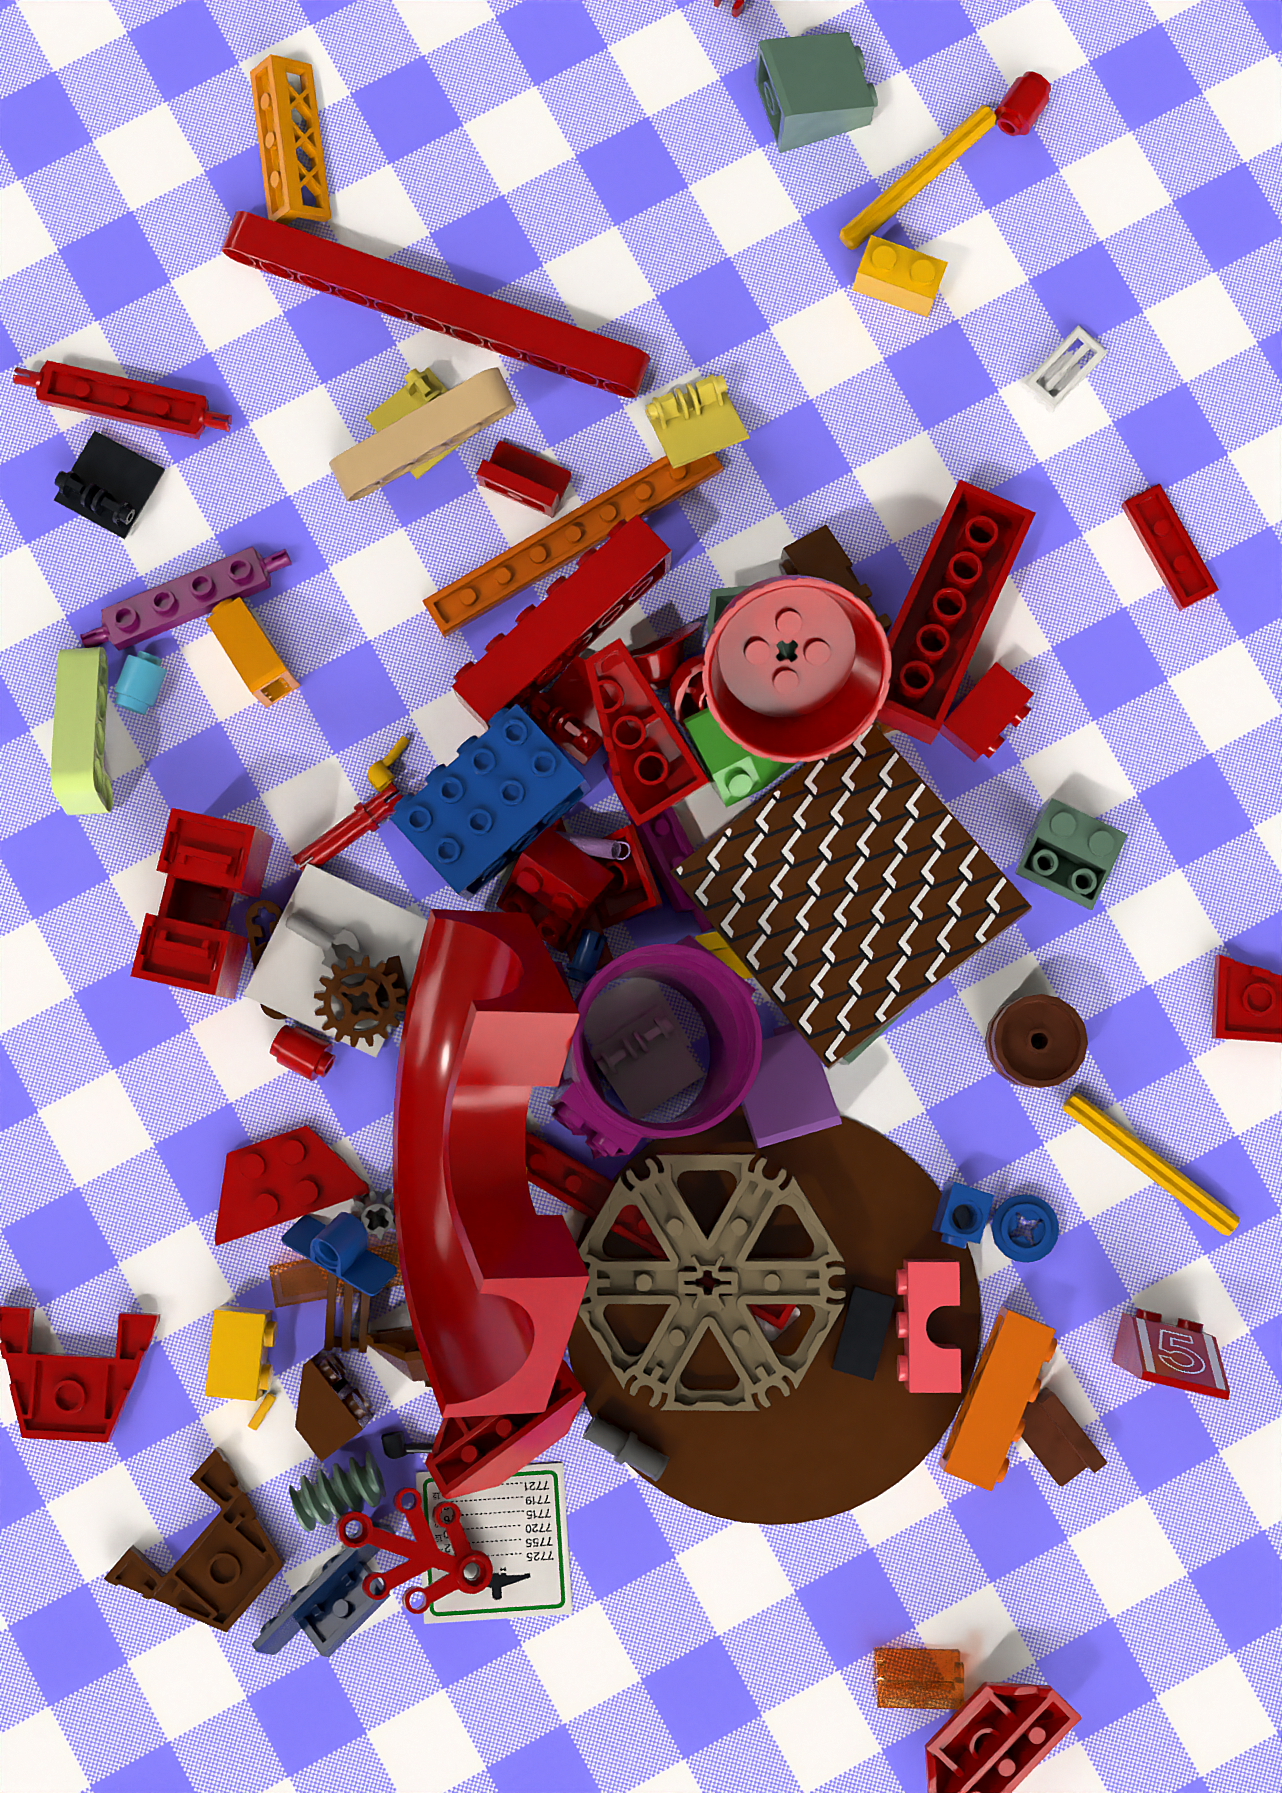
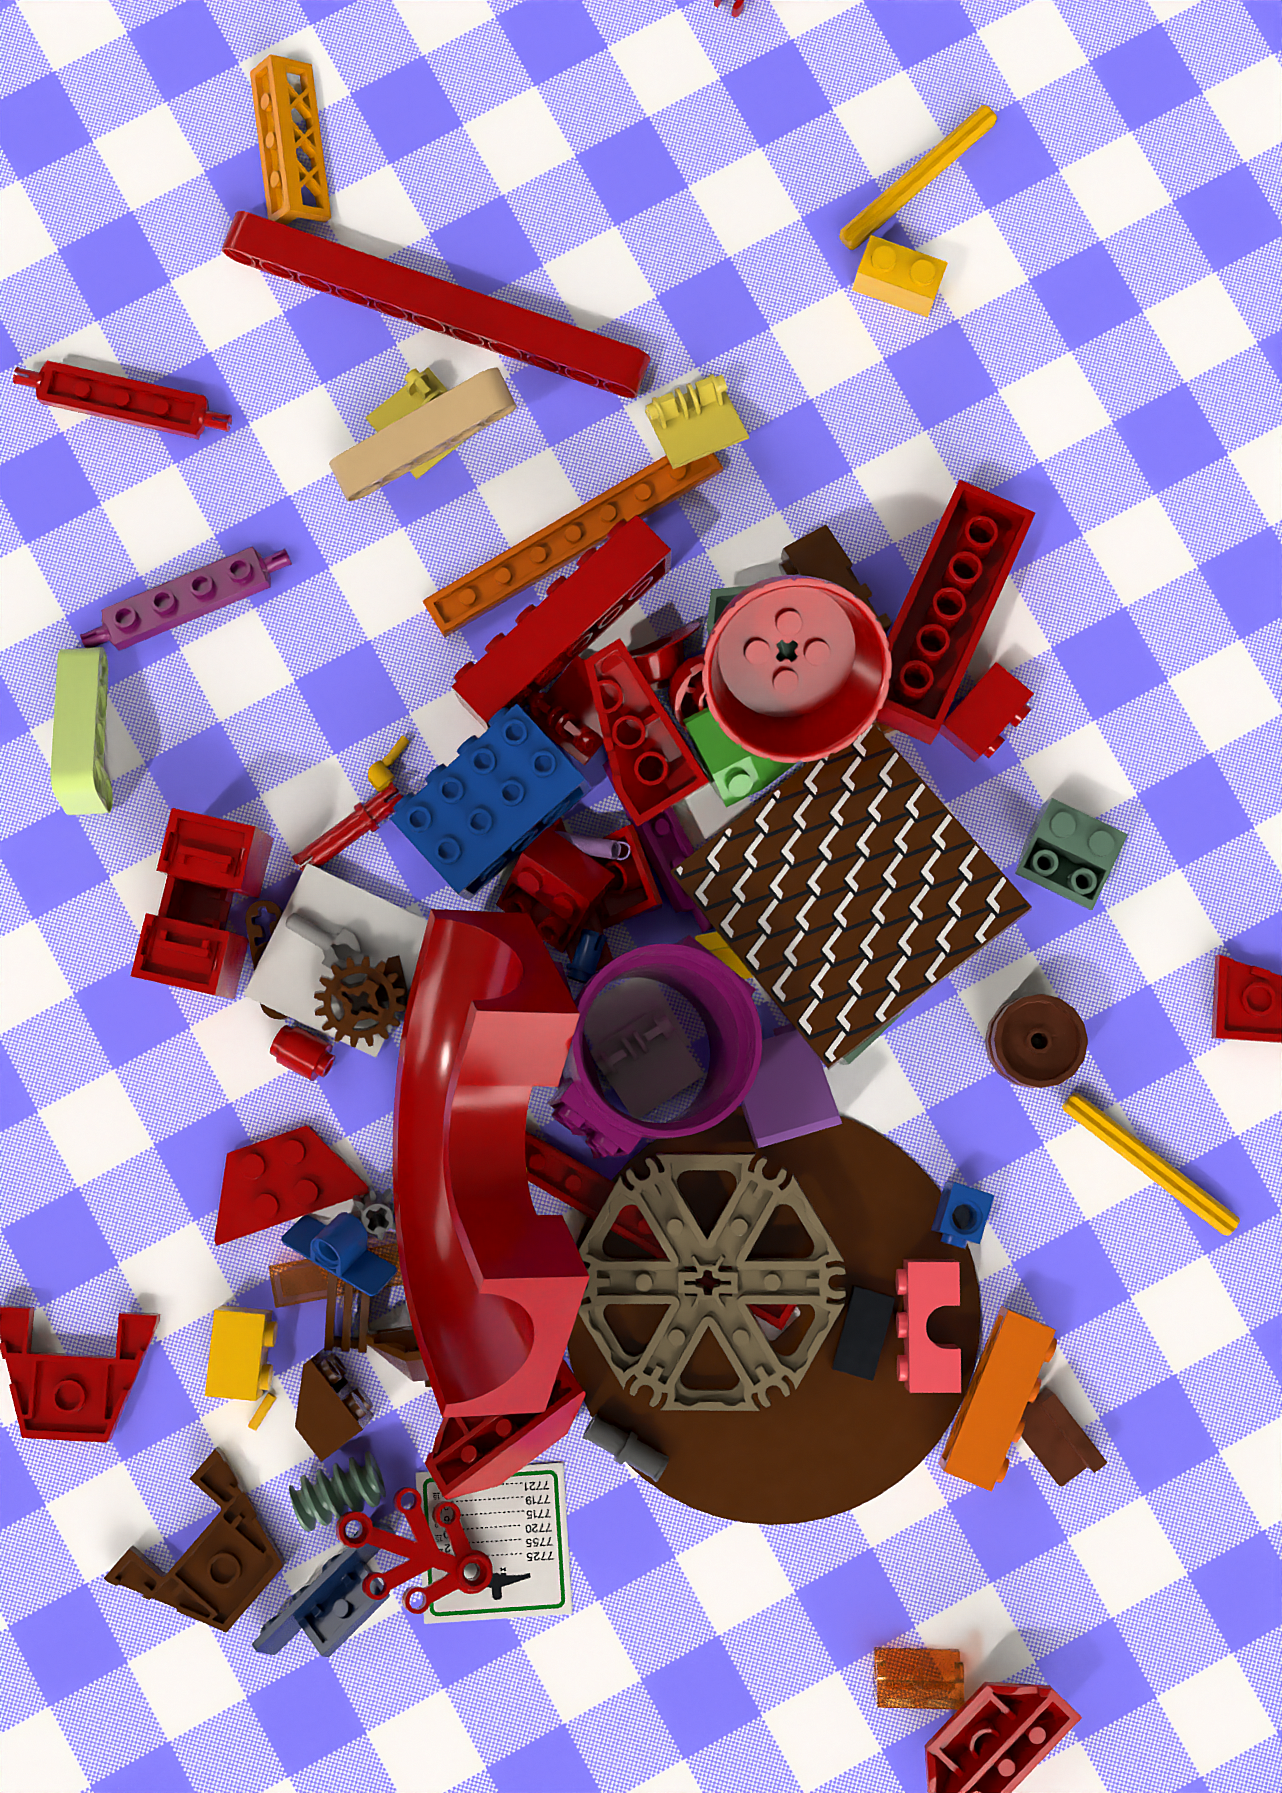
black hinge [54,430,165,540] -> none
medium azure brick [114,651,167,715] -> none
light orange slope [205,597,301,709] -> none
black hand [381,1431,434,1459] -> none
red panel [476,441,572,518] -> none
sand green slope [754,32,878,153] -> none
blue gear [990,1194,1059,1263] -> none
red brick [995,71,1051,136] -> none
white tile [1021,325,1108,414] -> none
red slope [1112,1308,1230,1400] -> none
red tile [1121,483,1219,612] -> none

